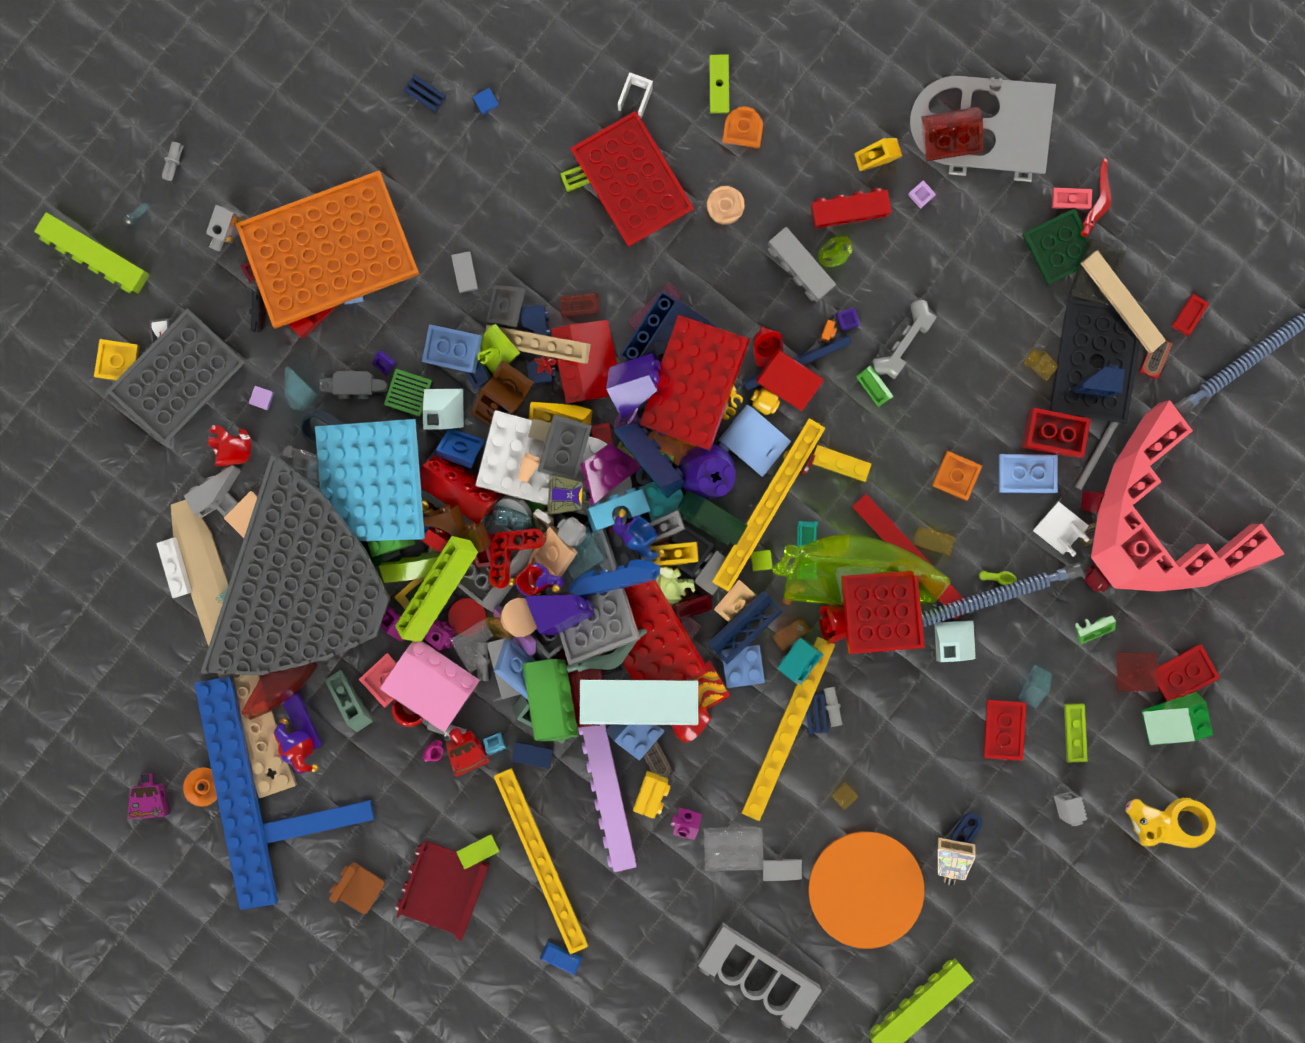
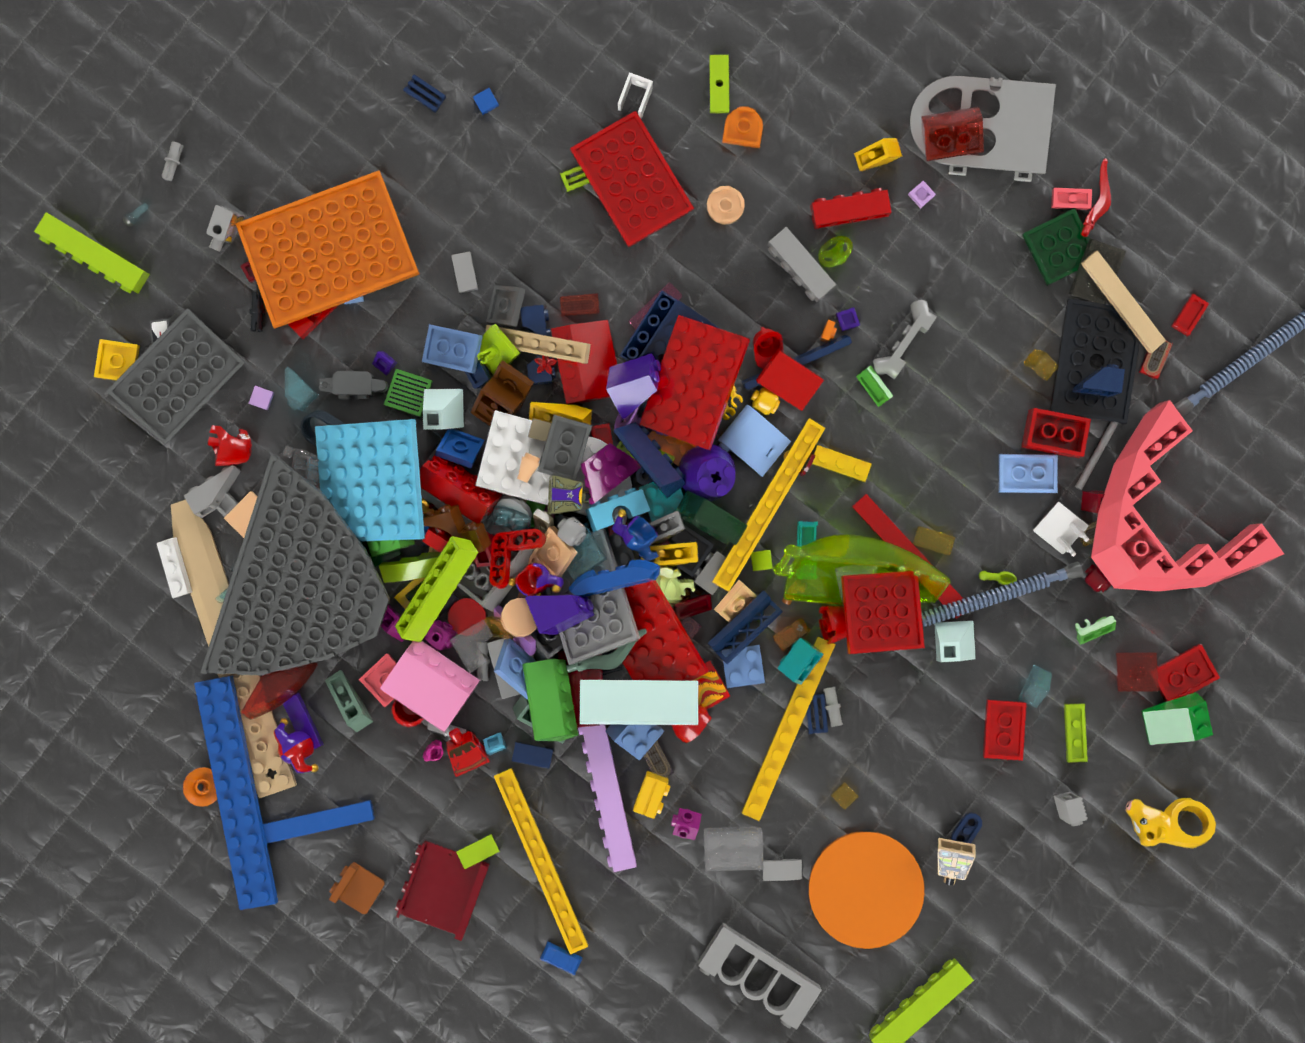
magenta torso [128,773,170,819] -> none
orange tile [931,451,982,501] -> none

